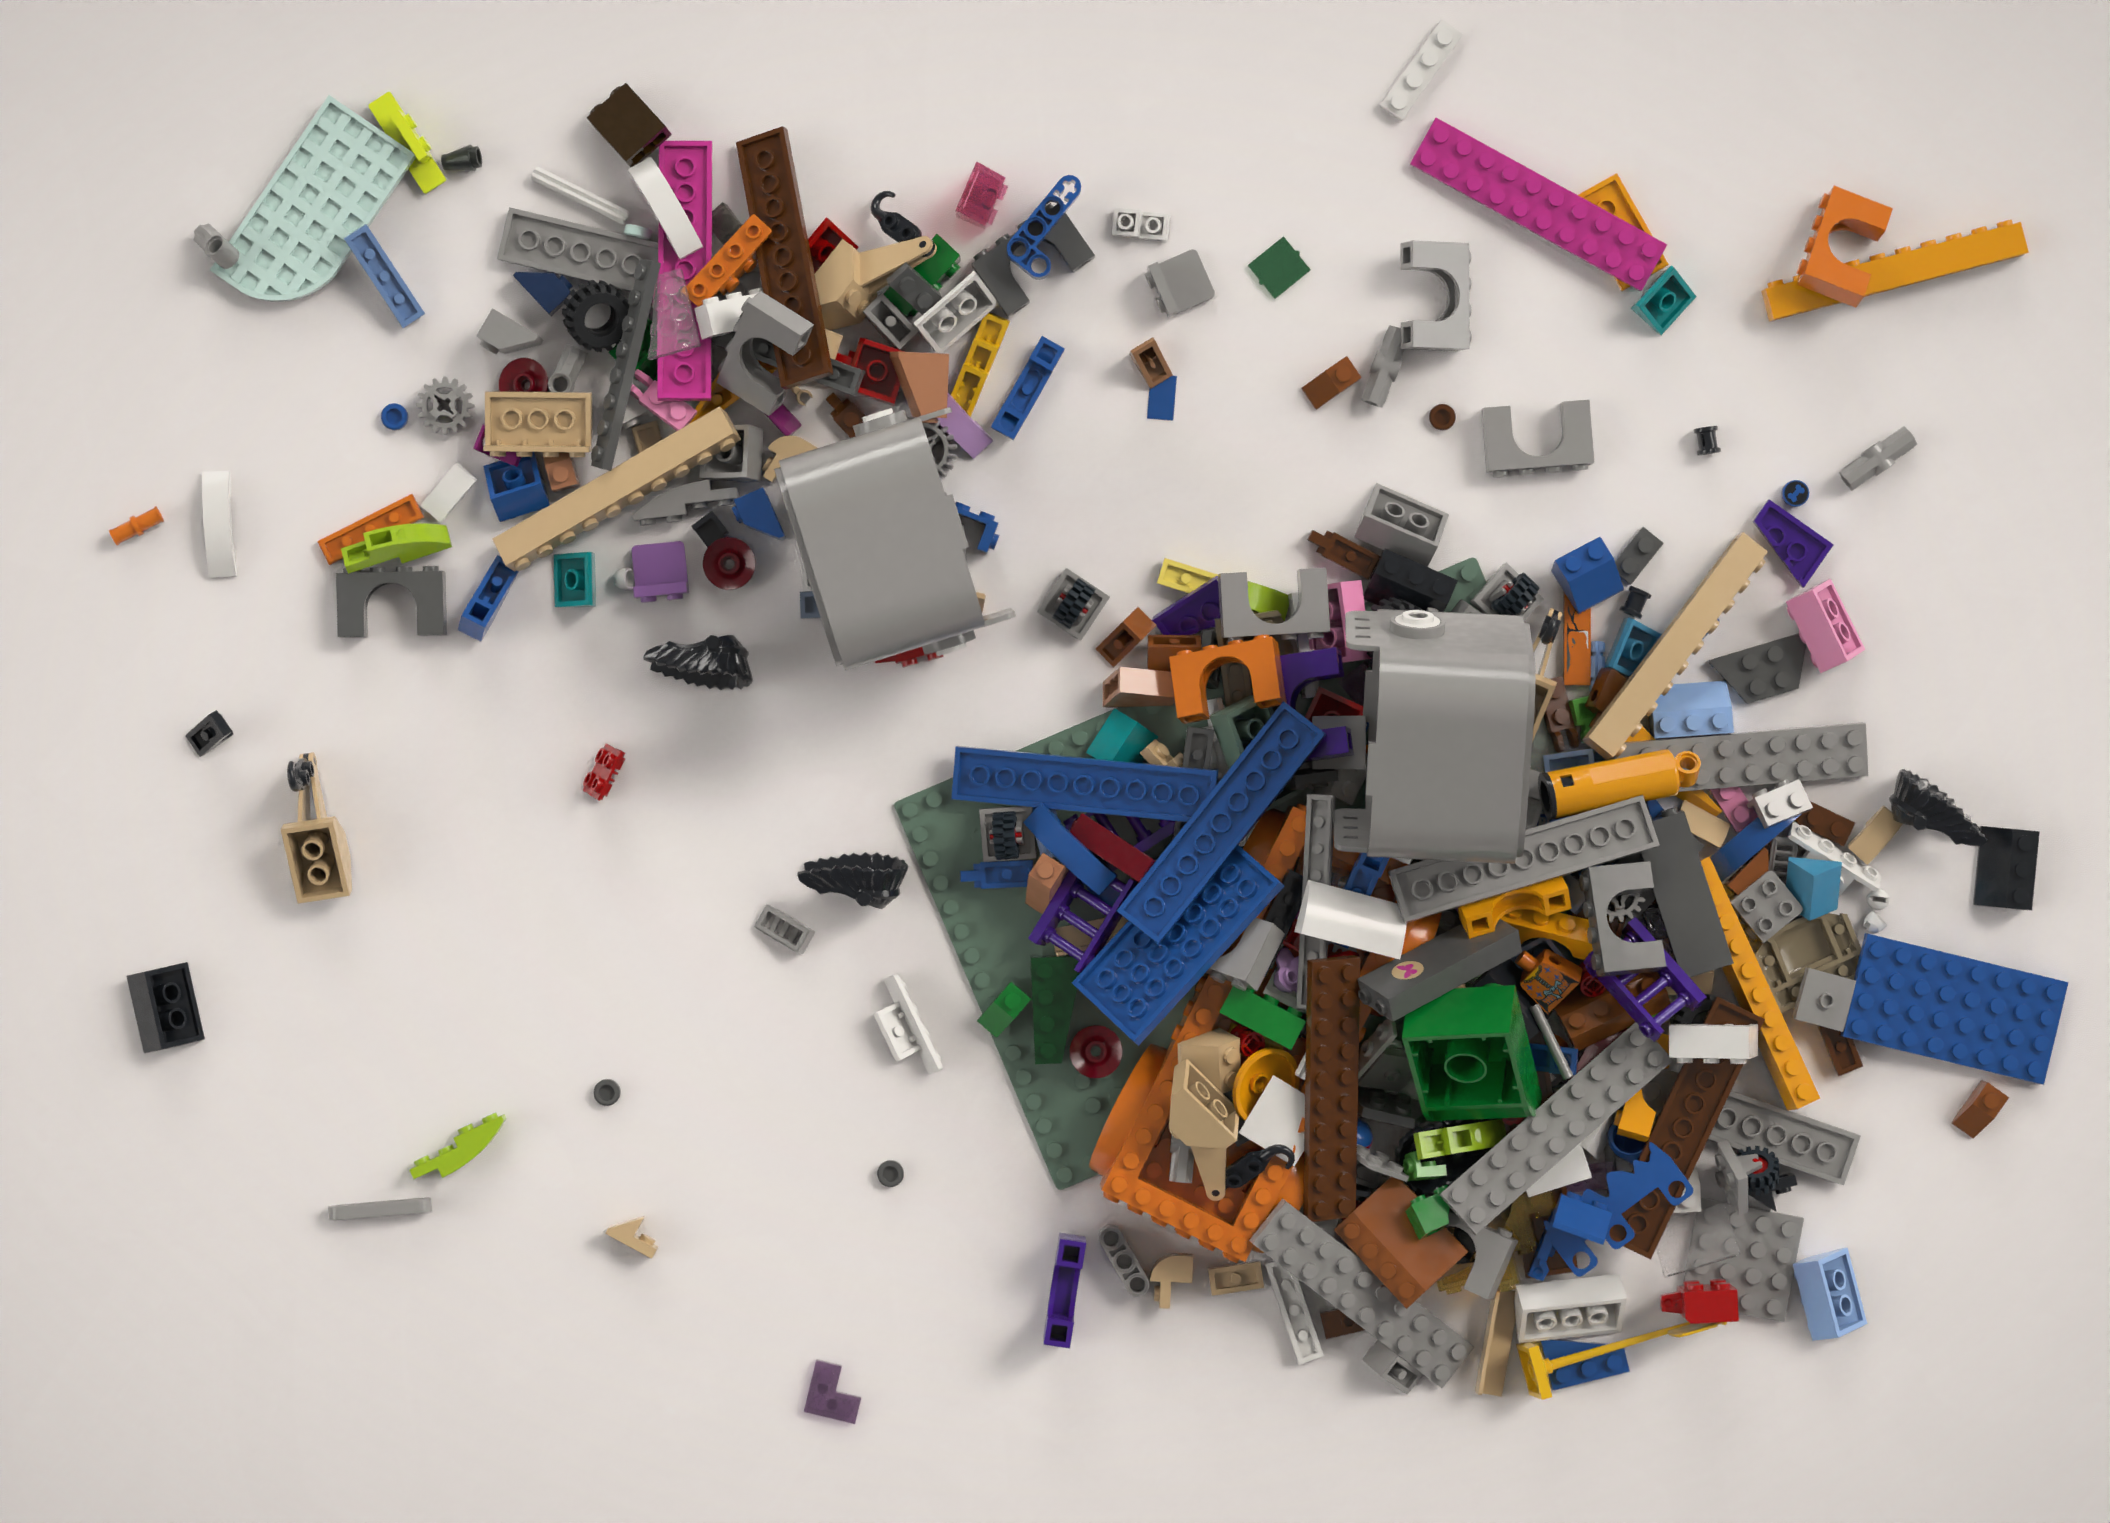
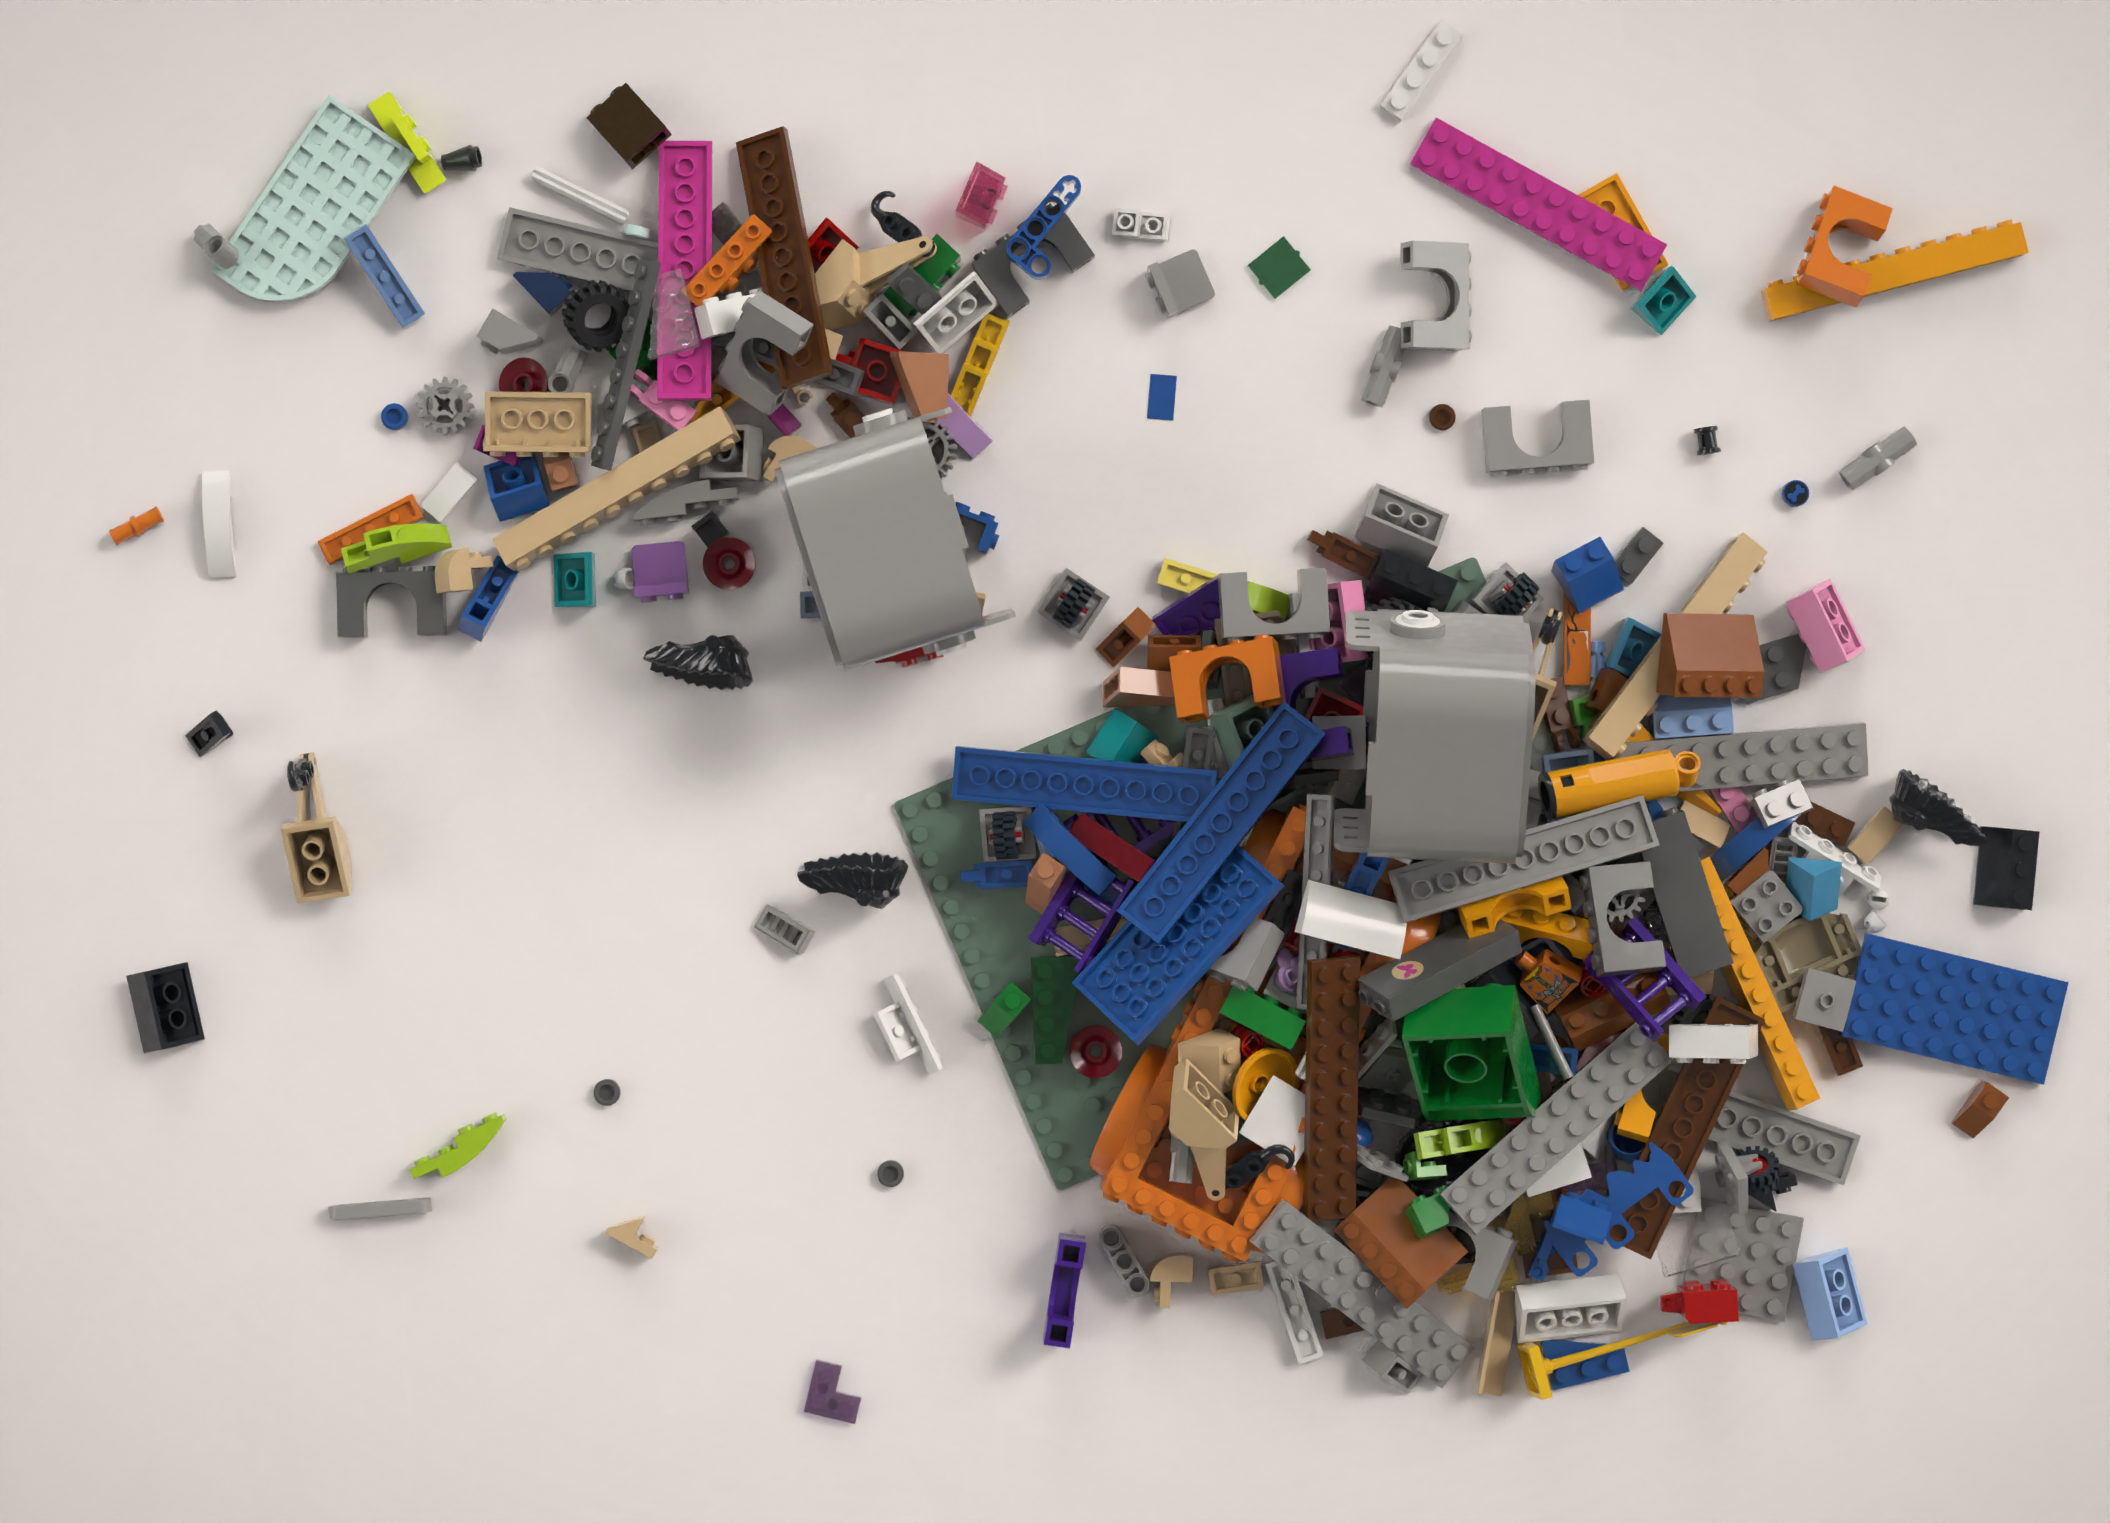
red hinge [583,743,625,801] -> none
white slope [628,157,703,260] -> none
blue slope [732,487,787,541] -> none
blue slope [990,336,1065,440] -> none
medium nougat slope [1129,337,1173,389] -> none
dark orange slope [1301,356,1362,410] -> none
black bush [1619,586,1652,619] -> none
dark purple wing [1752,499,1834,588] -> none
none -> tan brick [435,547,493,594]
none -> dark orange slope [1656,613,1764,698]

